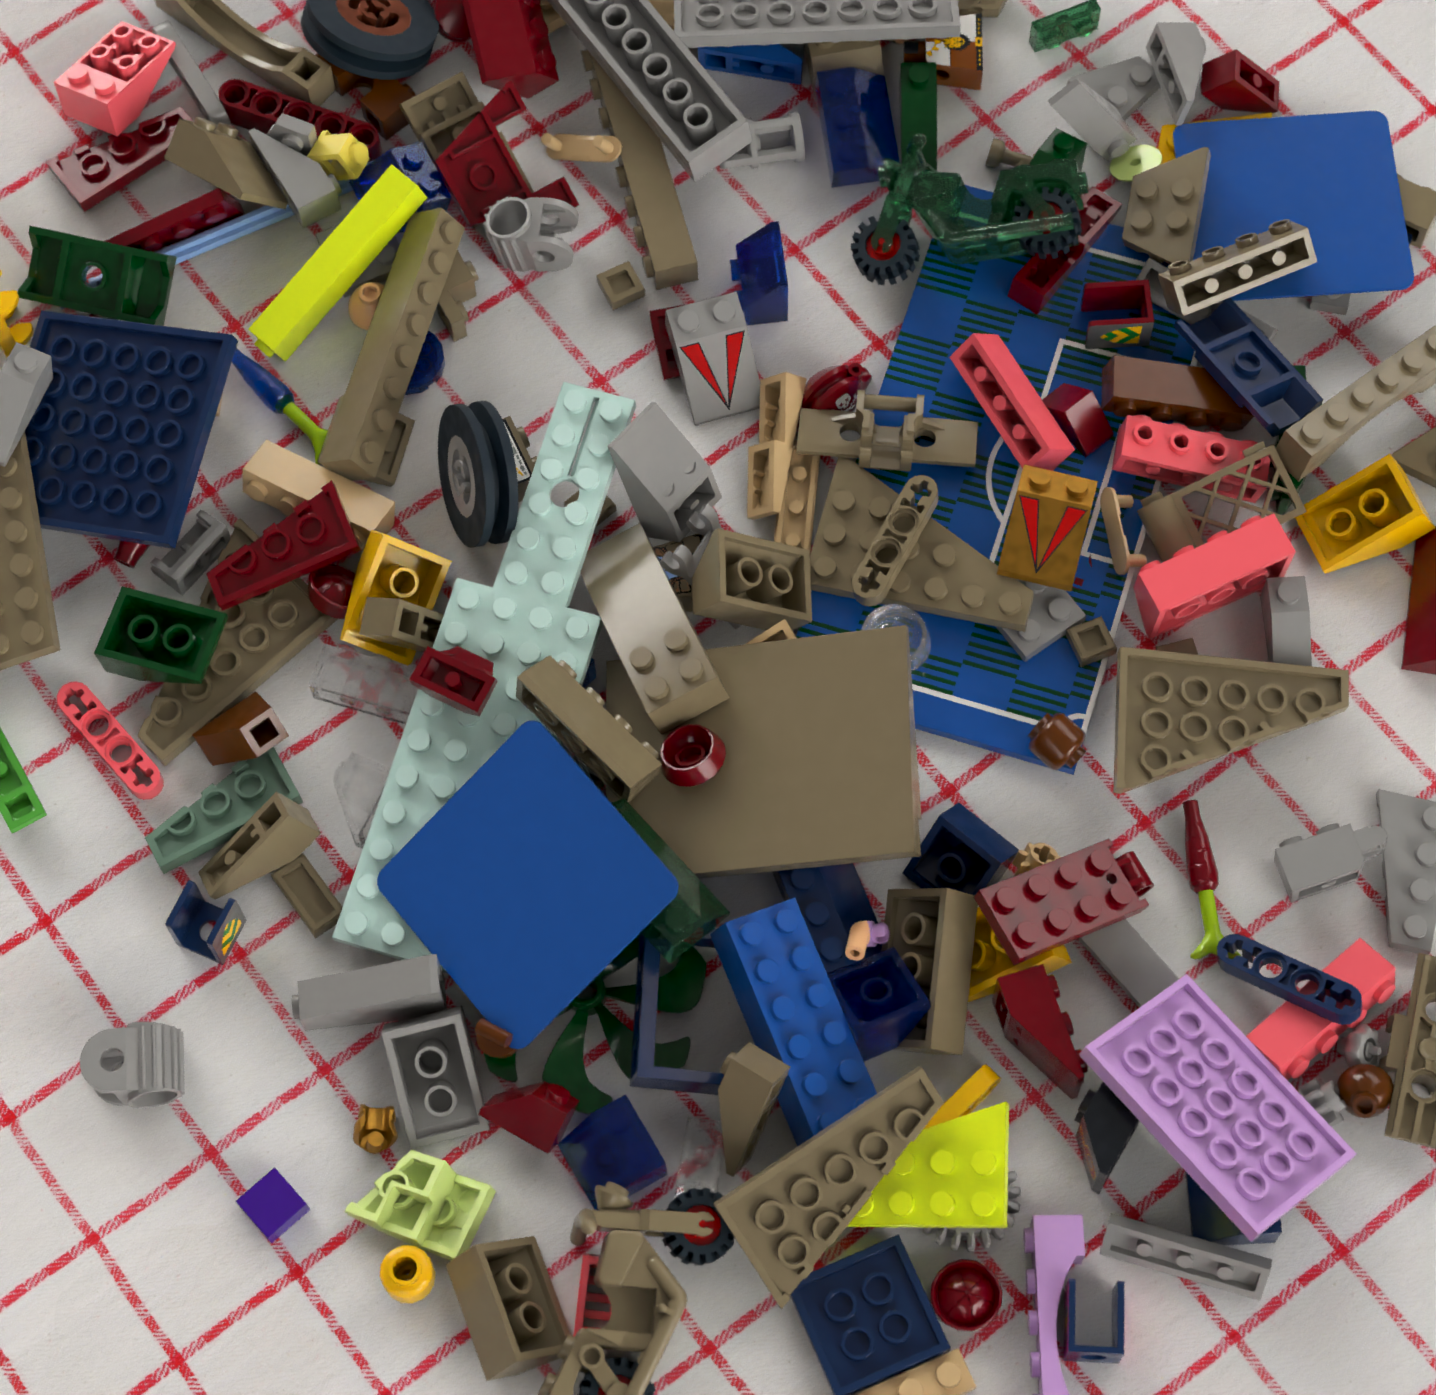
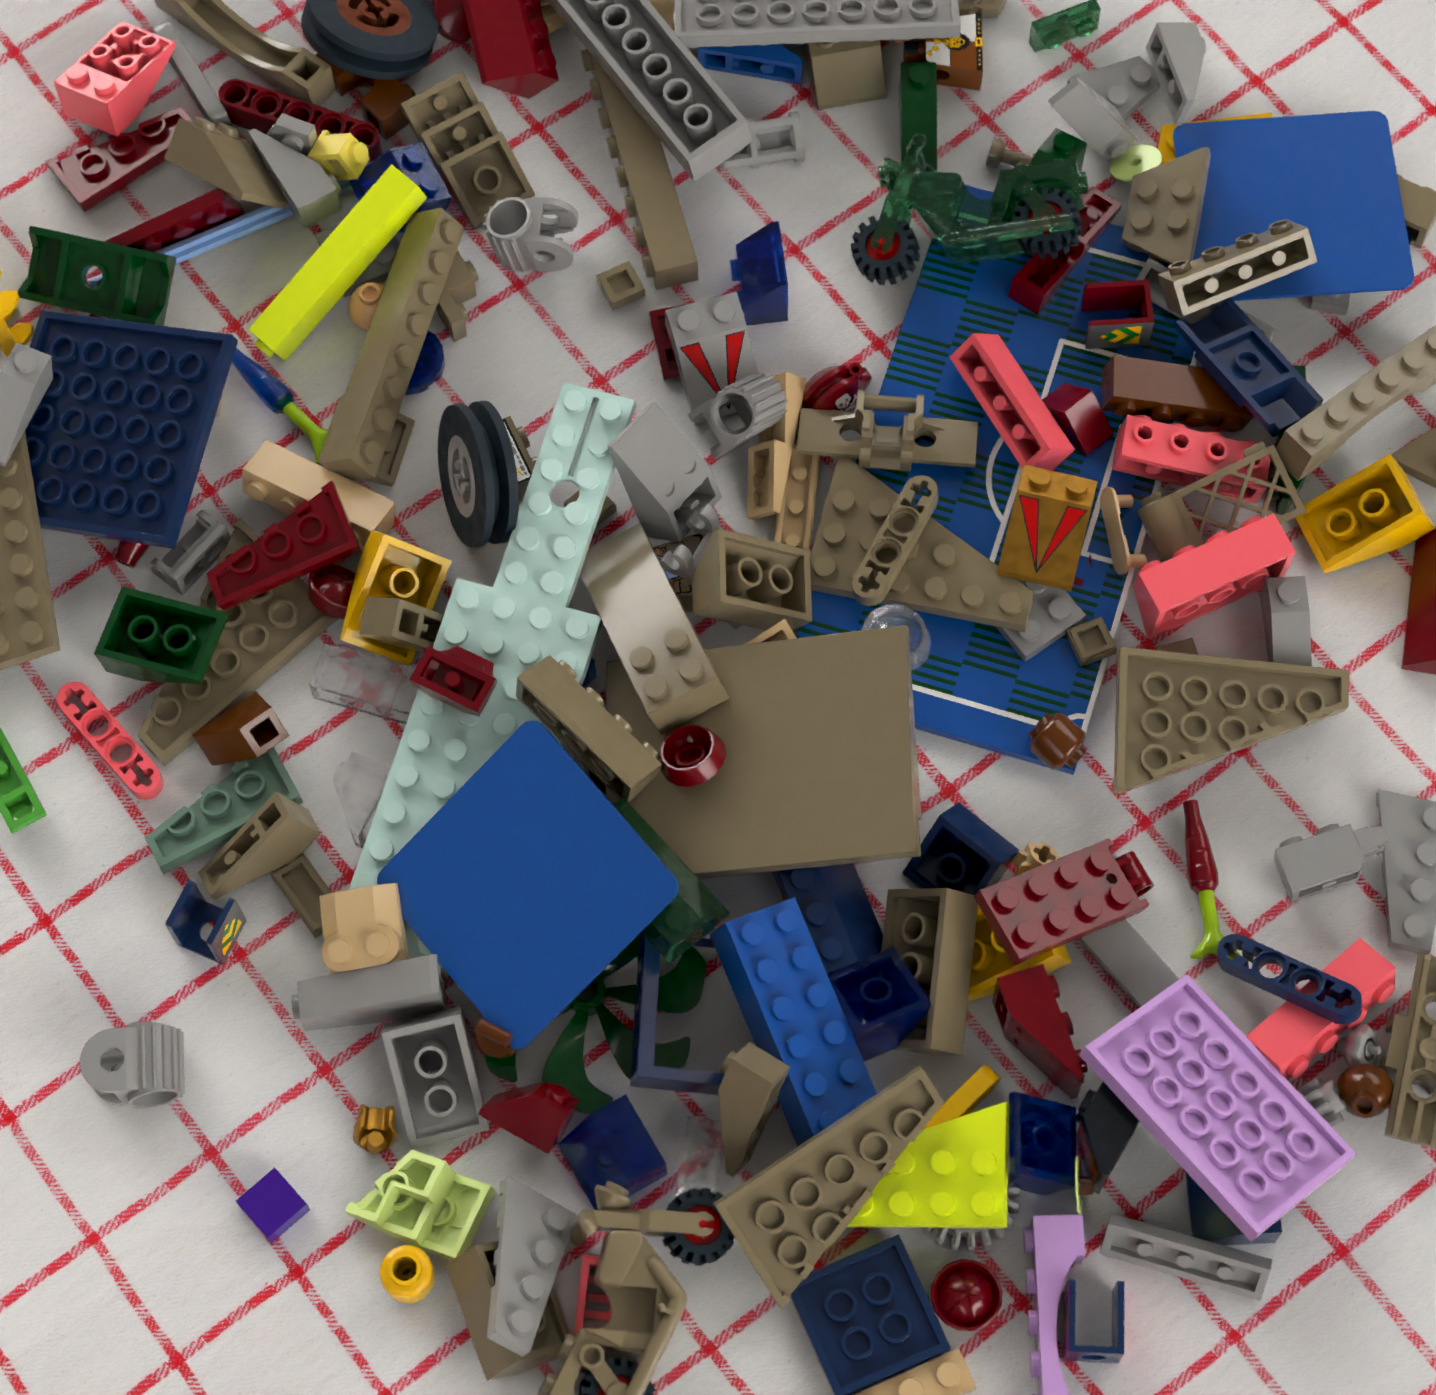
dark red wing [433,80,579,227] -> none
tan piece [541,133,622,163] -> none
clear blue slope [815,67,902,188] -> none
light nougat arm [845,921,890,961] -> none
dark red slope [1200,49,1279,114] -> none
none -> tan slope [319,883,409,975]
none -> light grey wing [487,1176,577,1357]
none -> light grey piece [688,372,788,459]
none -> clear blue slope [1009,1091,1077,1196]
none -> piece [1075,1155,1093,1215]

